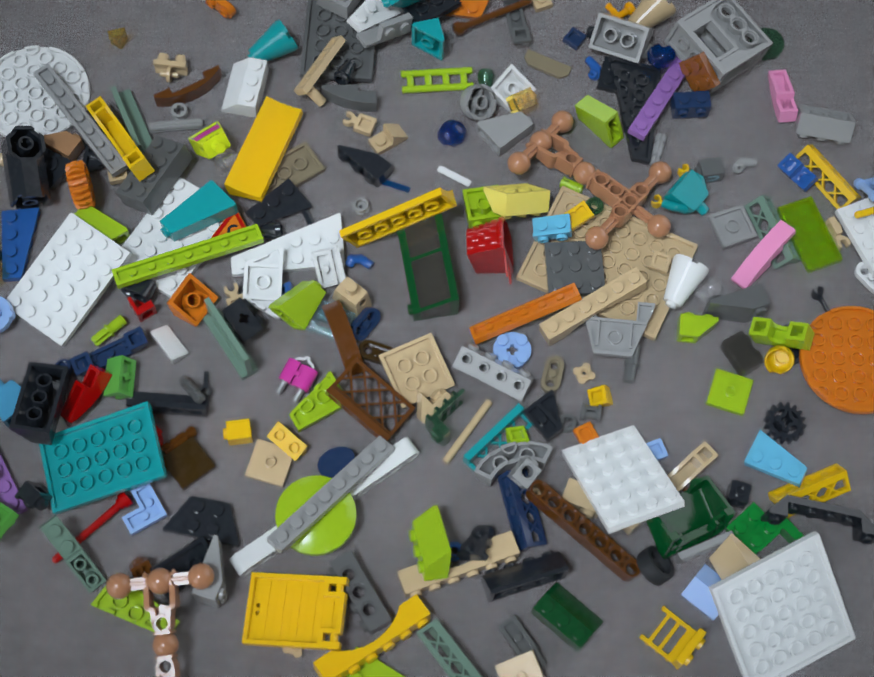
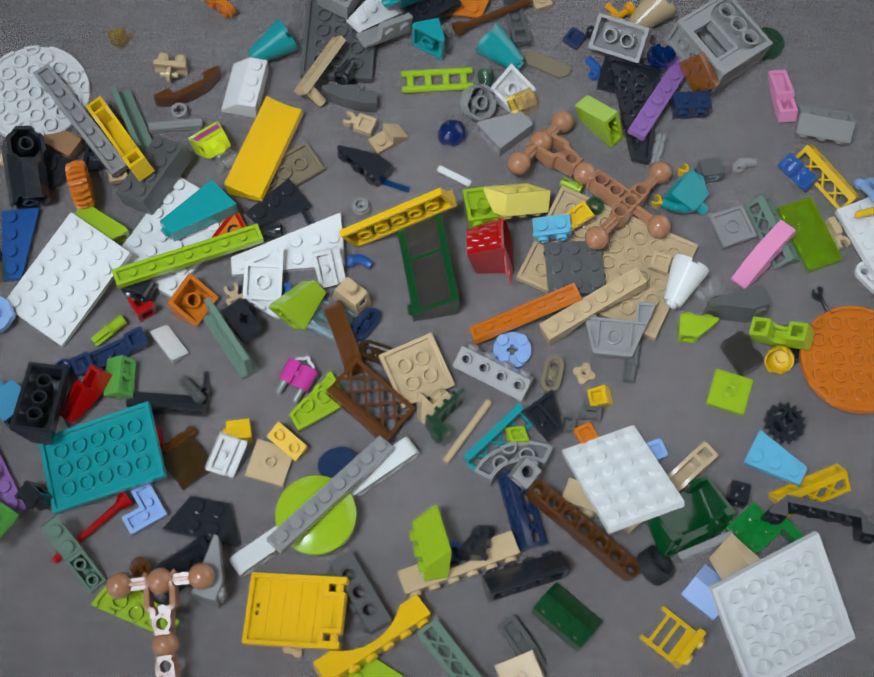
none -> white plate [205,432,248,478]
none -> teal cone [474,23,524,70]

